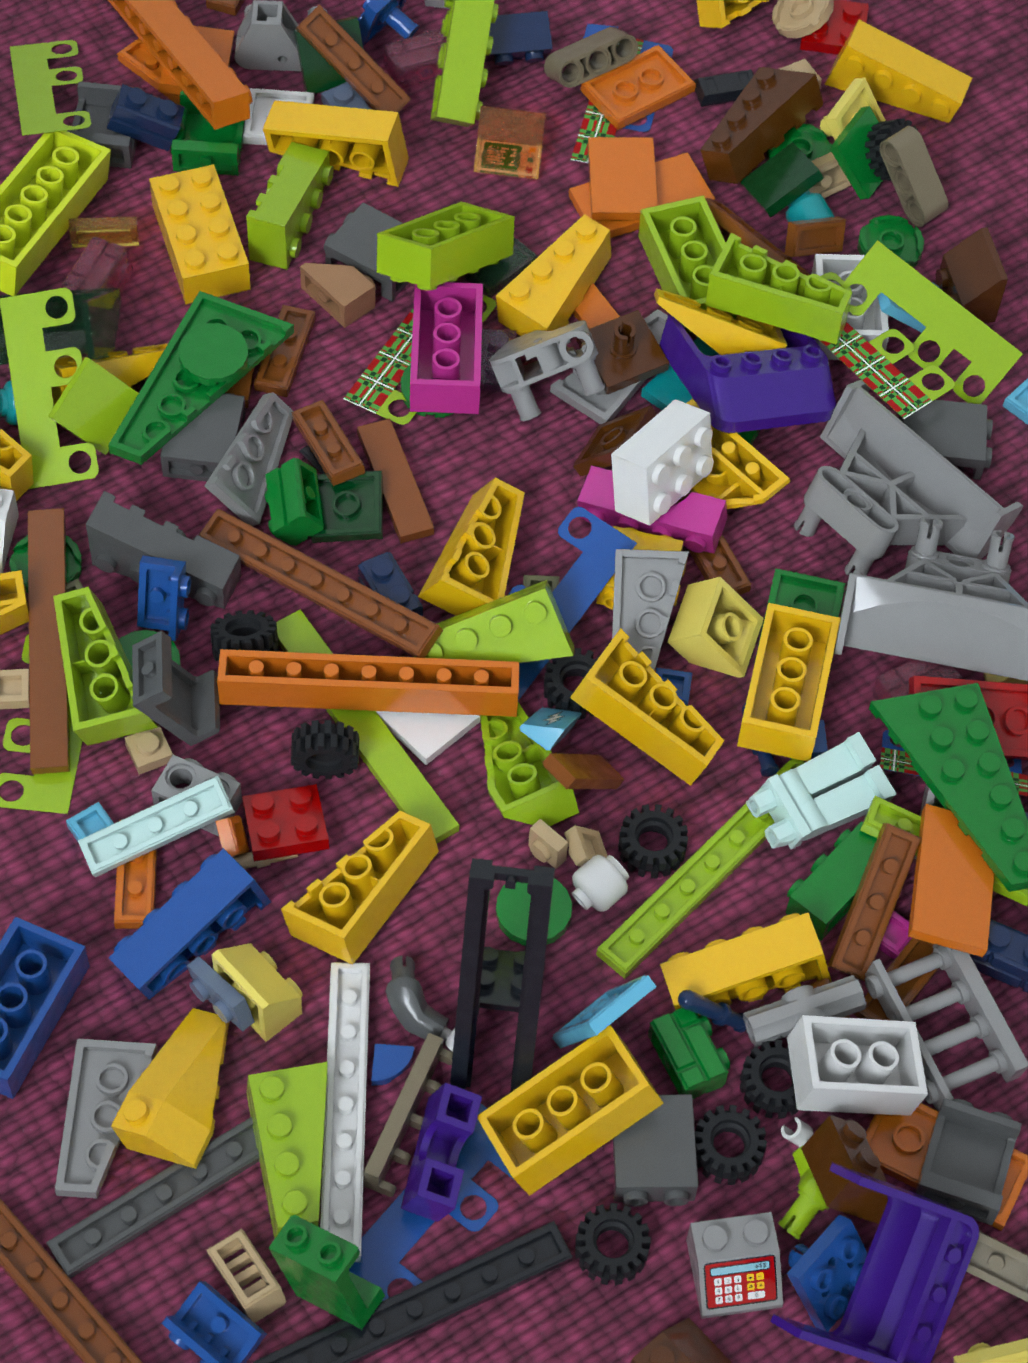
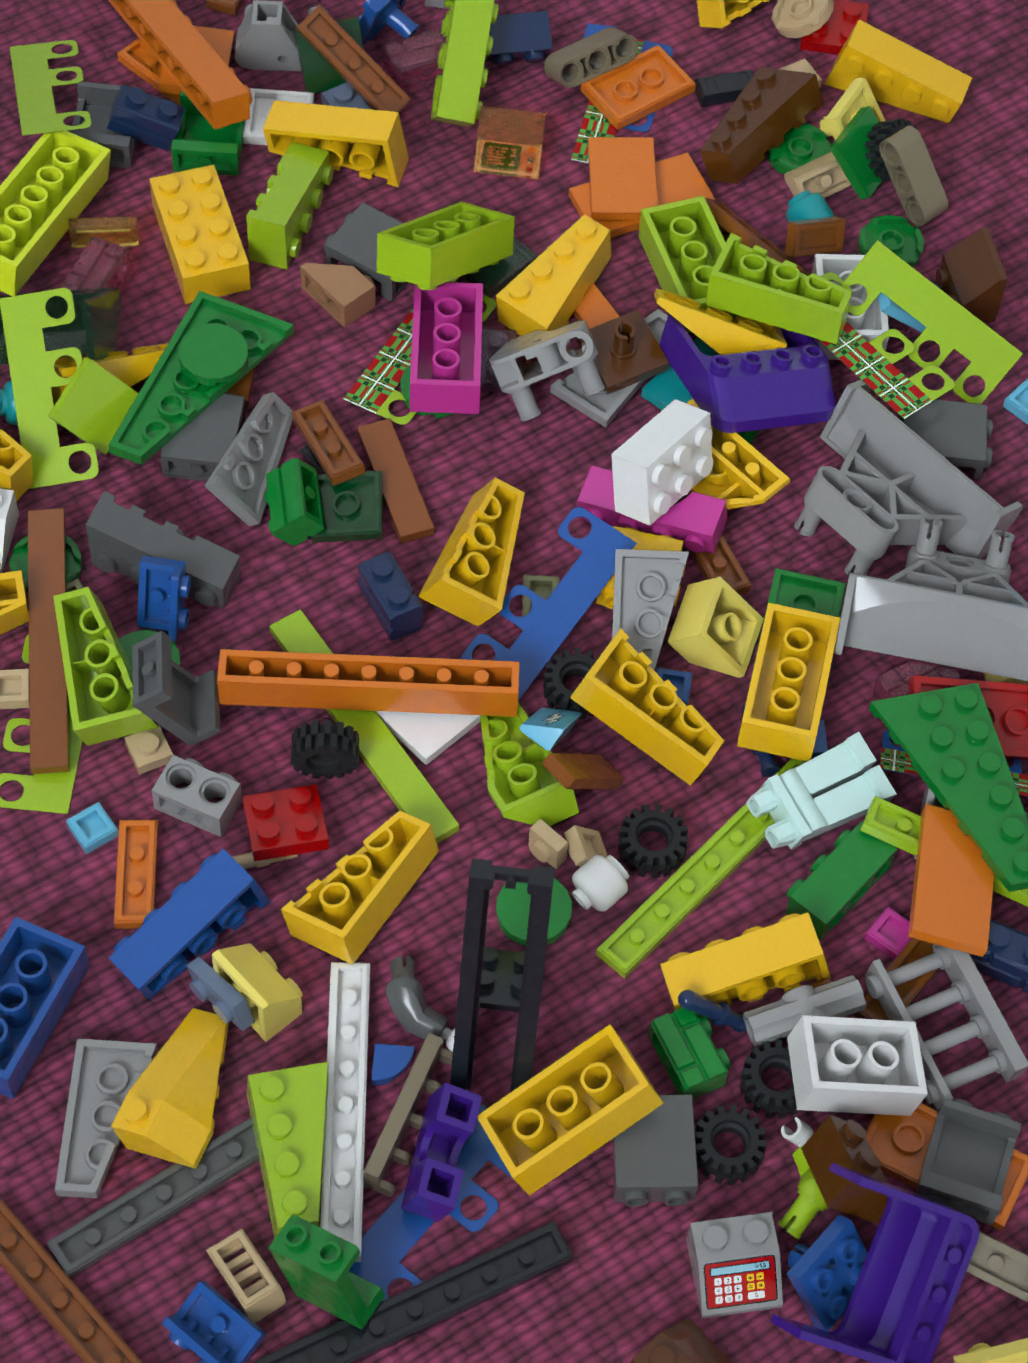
light aqua tile [78,776,235,877] -> none
dark orange tile [198,508,443,658] -> none
black tyre [210,610,279,661] -> none
orange tile [215,815,249,856] -> none
dark orange tile [254,305,316,398] -> none
lime wedge [425,580,574,663] -> none
medium azure tile [552,975,657,1049] -> none
reddish brown tile [573,405,657,477] -> none
black tyre [575,1203,651,1285] -> none
dark green tile [740,142,824,218] -> none
dark orange tile [828,823,921,981] -> none

